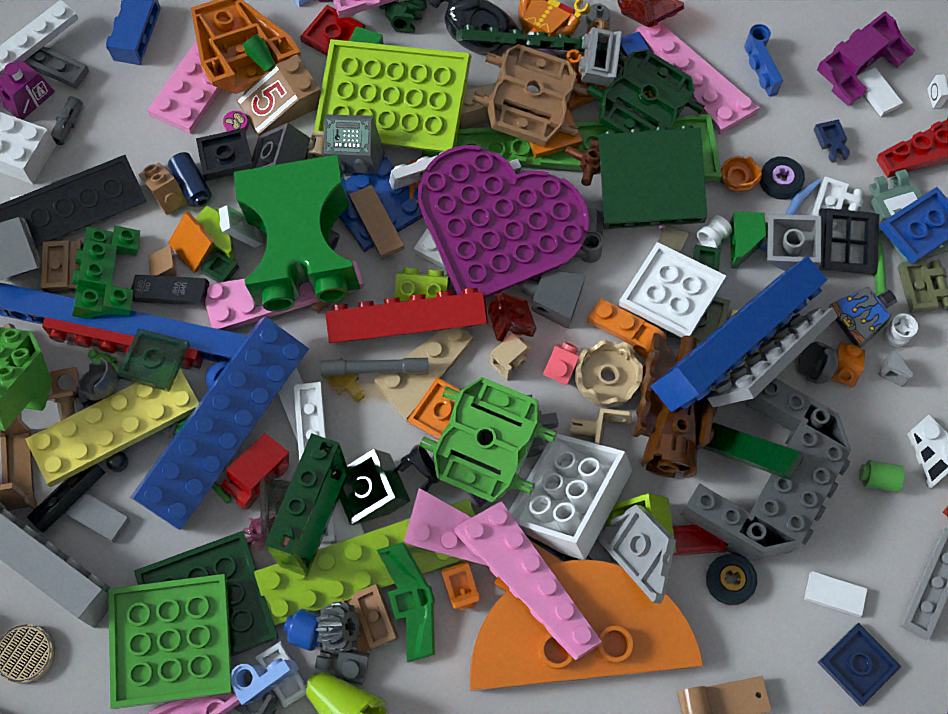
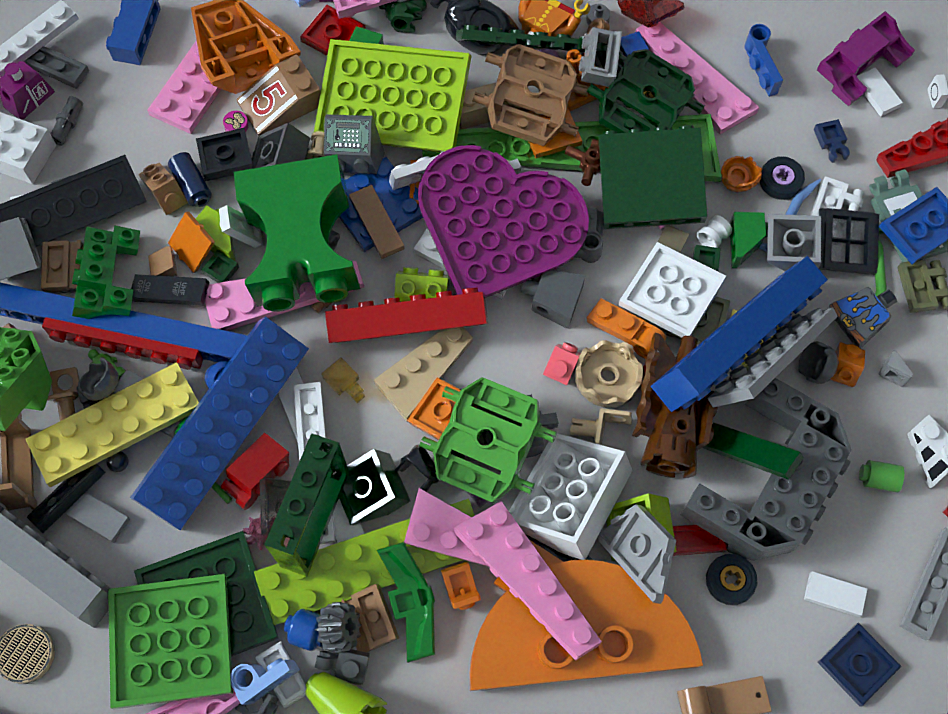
clear green tile [117,328,190,392] -> none
green cone [242,34,276,72] -> none
dark grey piece [320,357,429,376] -> none
clear red bracket [488,292,537,342] -> none
tan brick [489,333,531,380] -> none
white wheel [883,314,918,347] -> none

